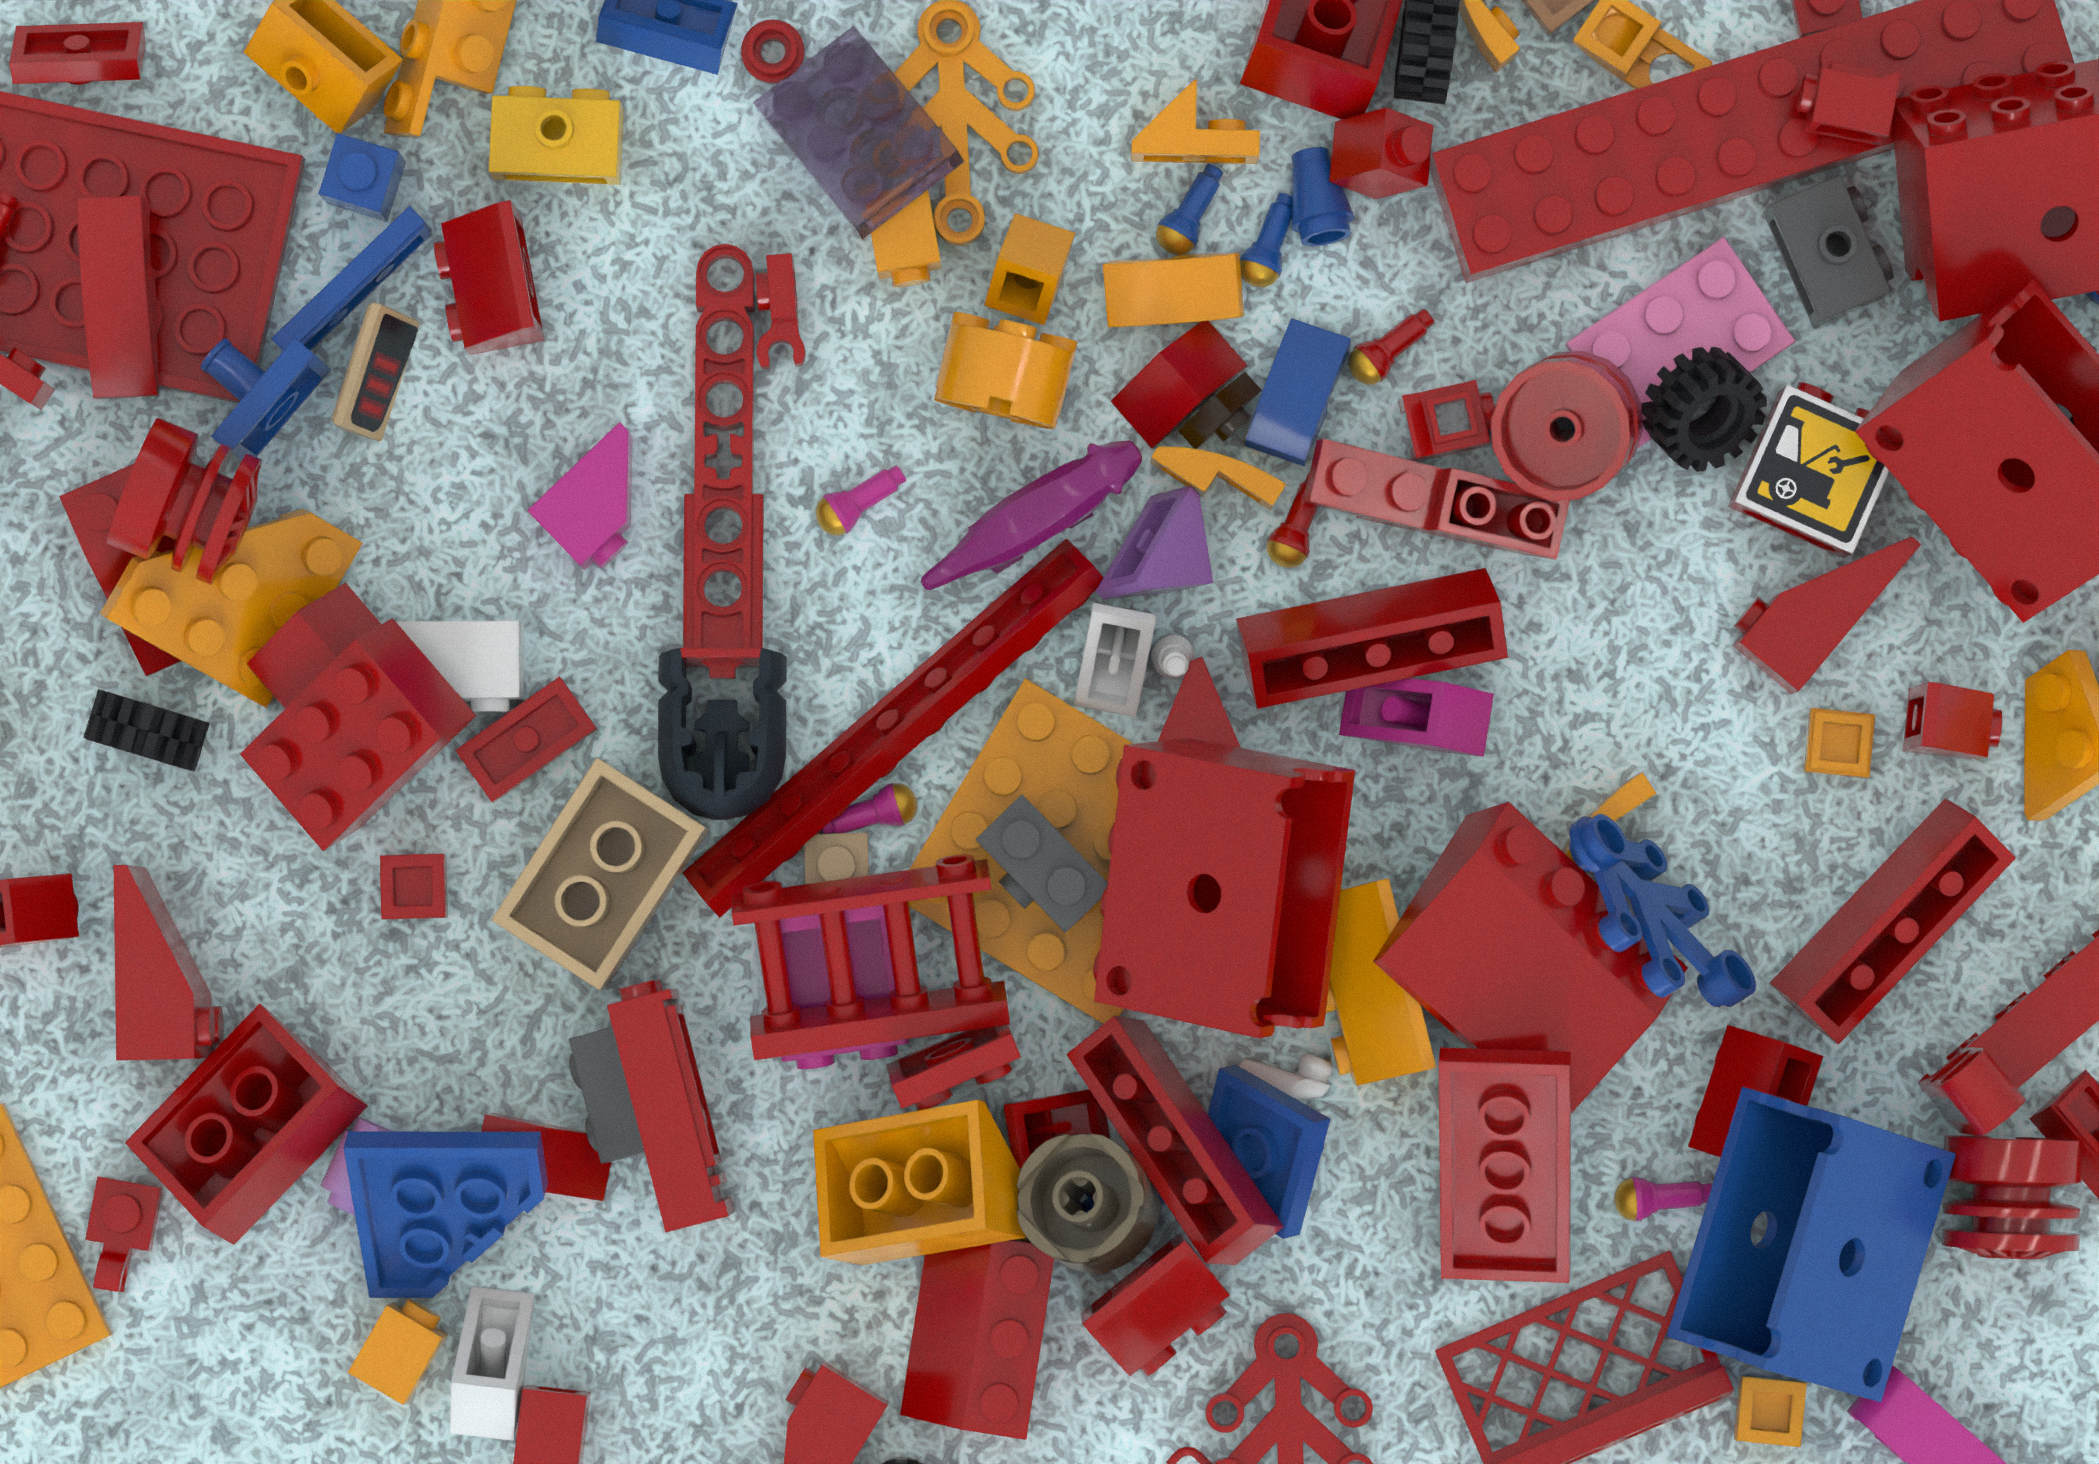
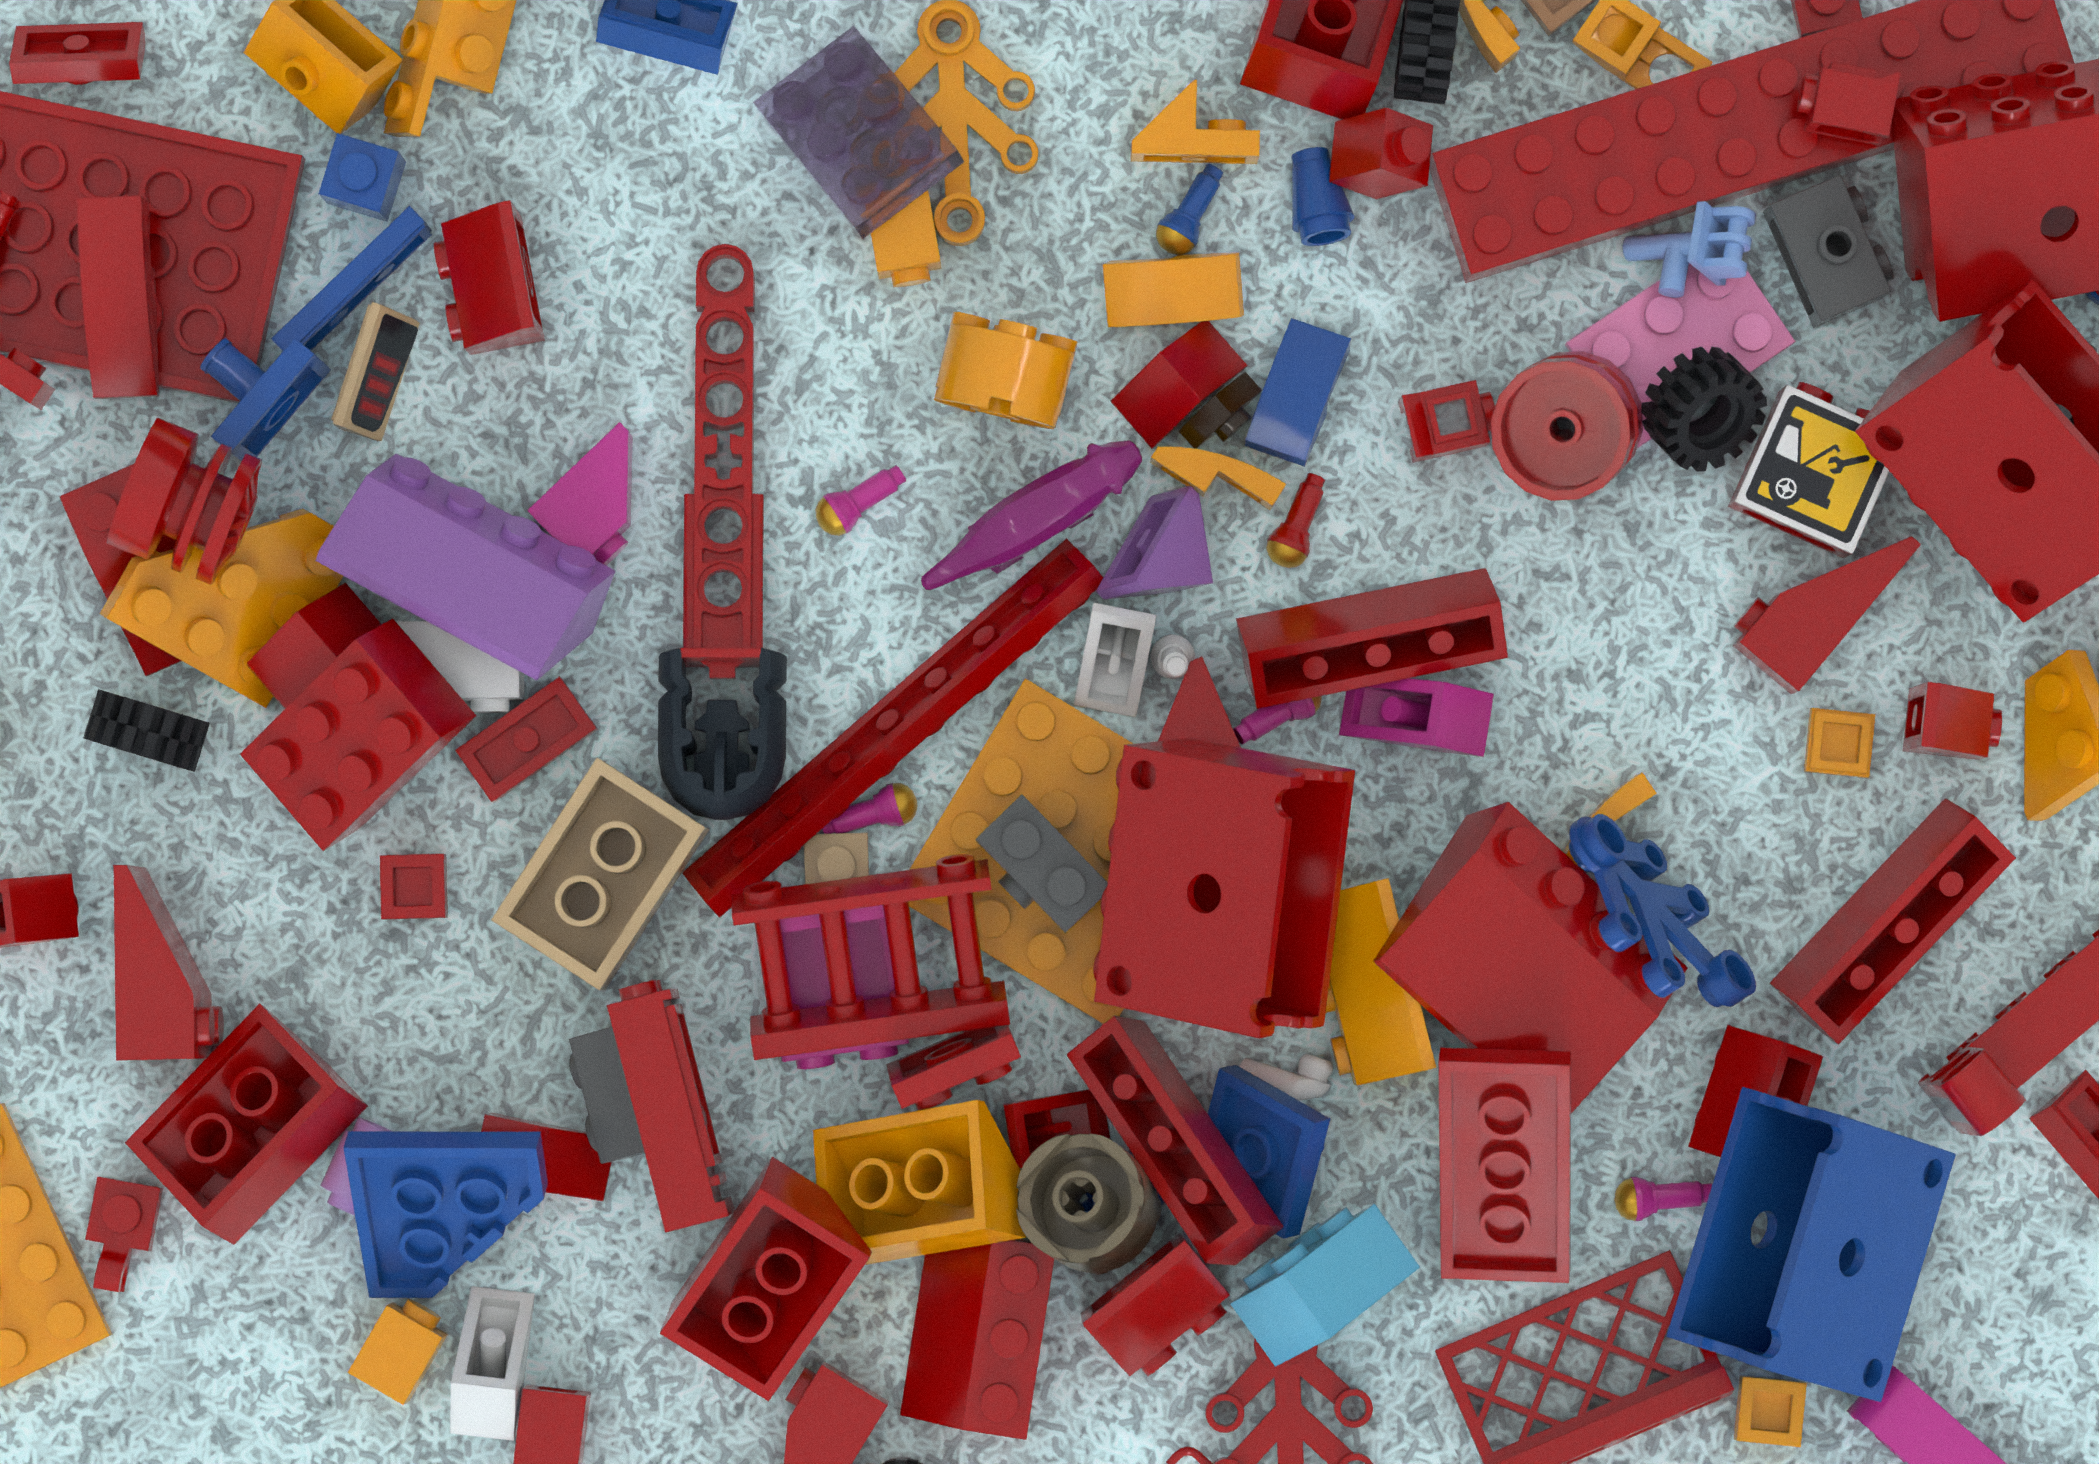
yellow brick [489,86,624,185] -> none
red plate [741,19,805,84] -> none
red plate [756,253,806,369] -> none
light orange brick [984,213,1075,326] -> none
blue piece [1240,193,1292,288] -> none
slope [1303,439,1570,560] -> none
red piece [1349,309,1435,385] -> none
red wheel [1942,1135,2082,1259] -> none
none -> medium lavender slope [315,453,615,680]
none -> red slope [660,1157,872,1402]
none -> medium azure brick [1230,1204,1420,1367]
none -> dark pink piece [1233,696,1322,745]
none -> light blue arm [1623,201,1756,298]

